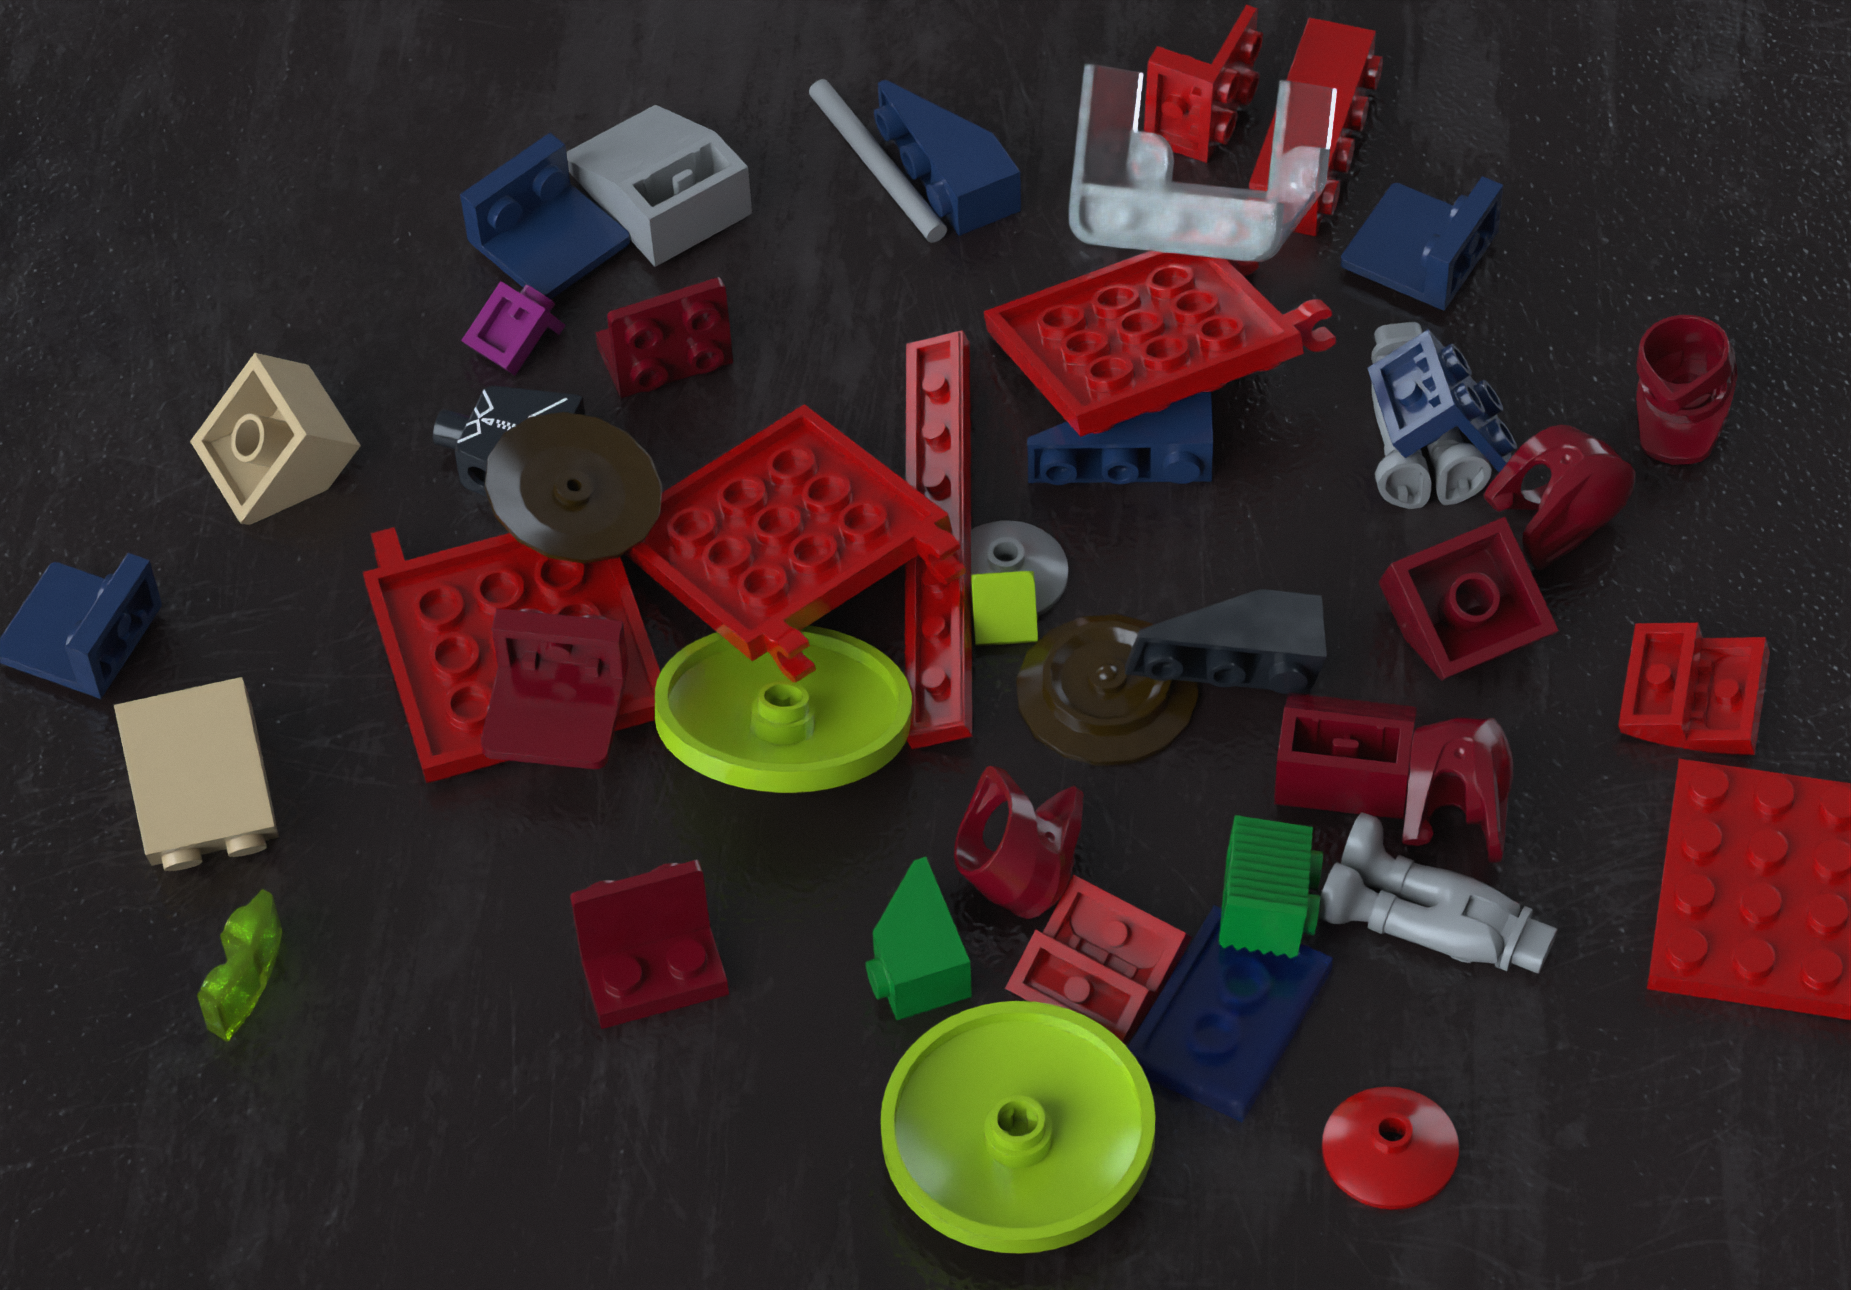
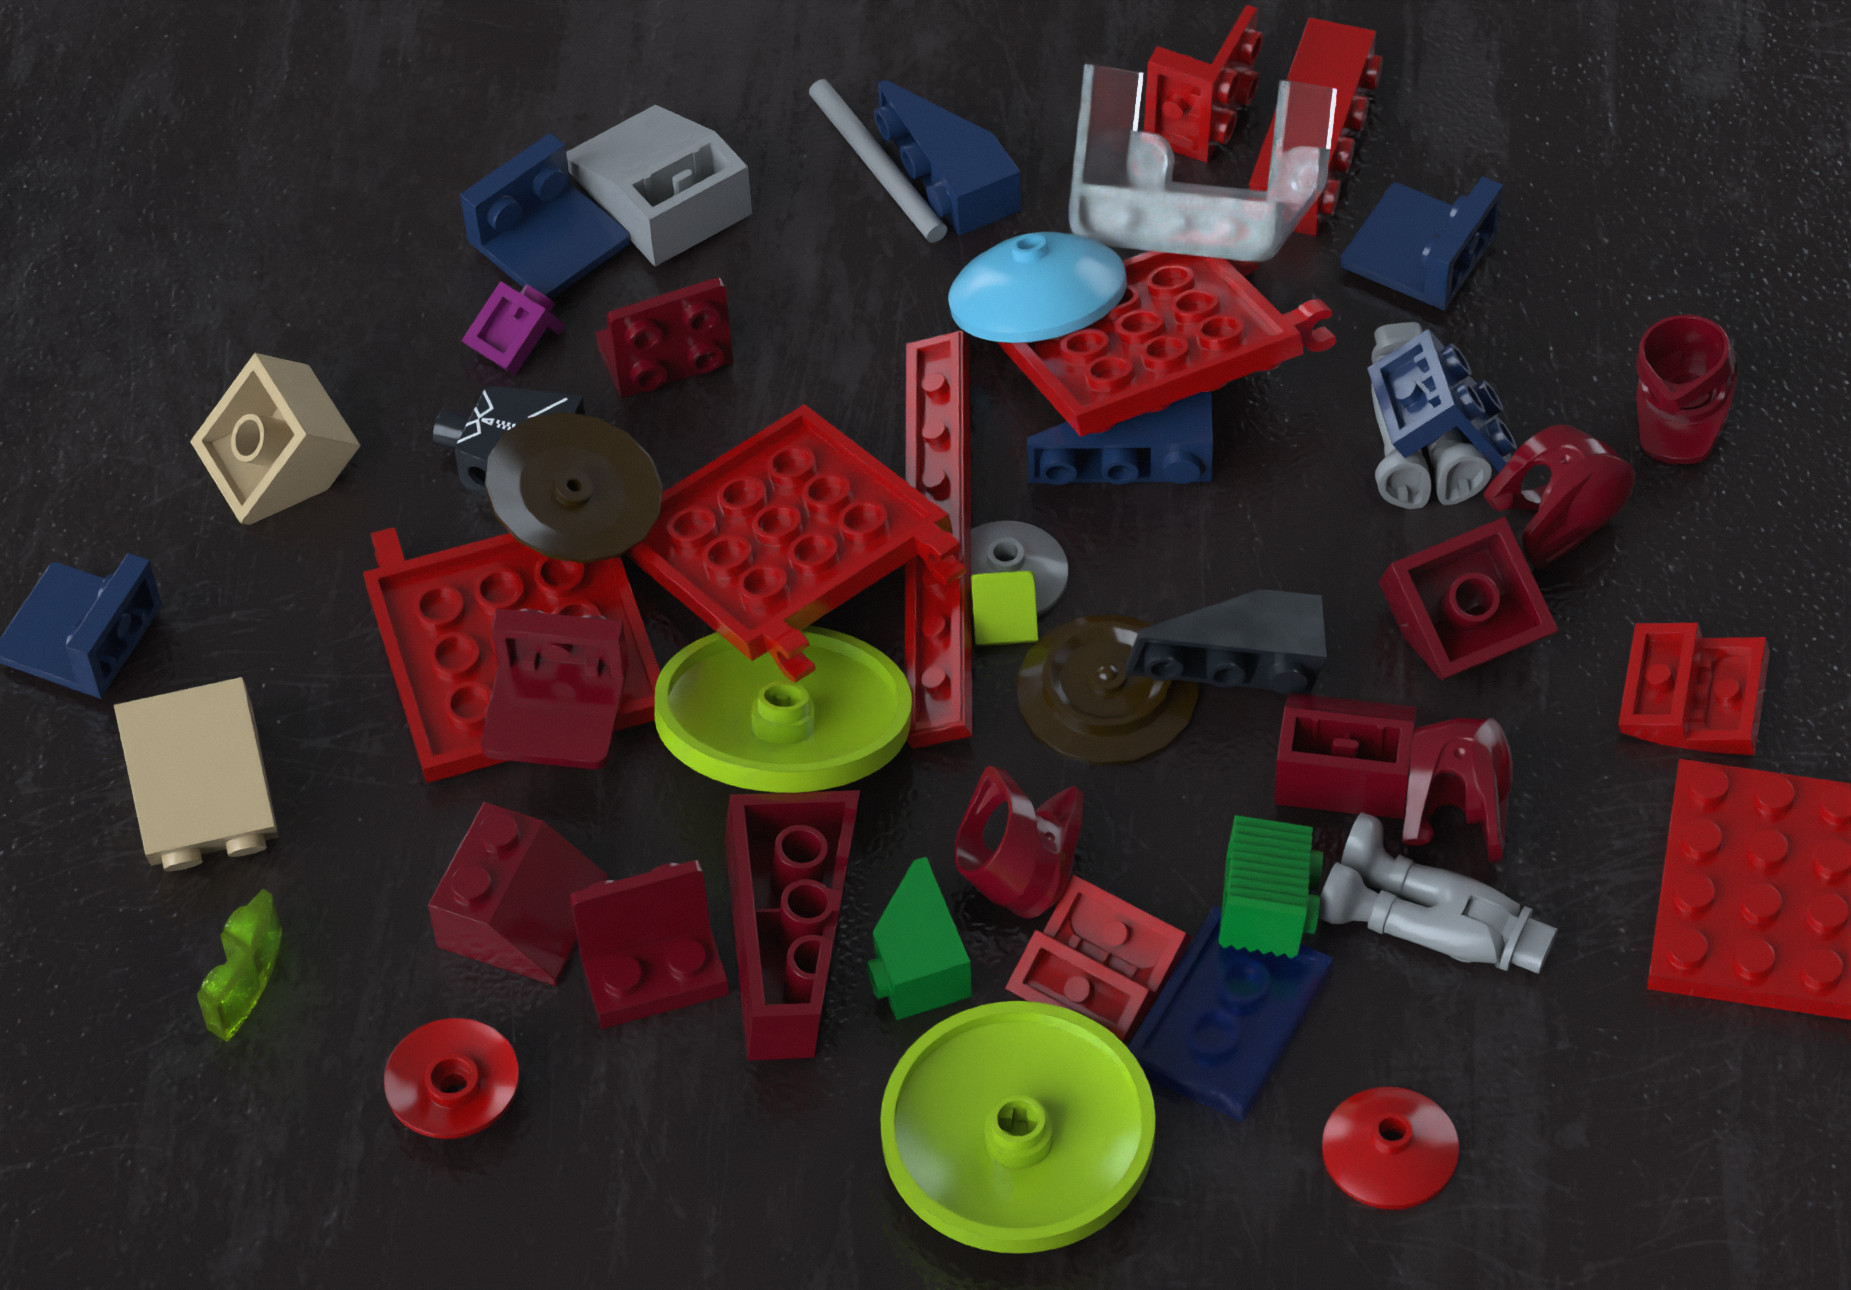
none -> red dish [384,1018,519,1139]
none -> dark red slope [428,802,609,986]
none -> dark red wedge [725,790,860,1060]
none -> medium azure dish [948,232,1127,343]

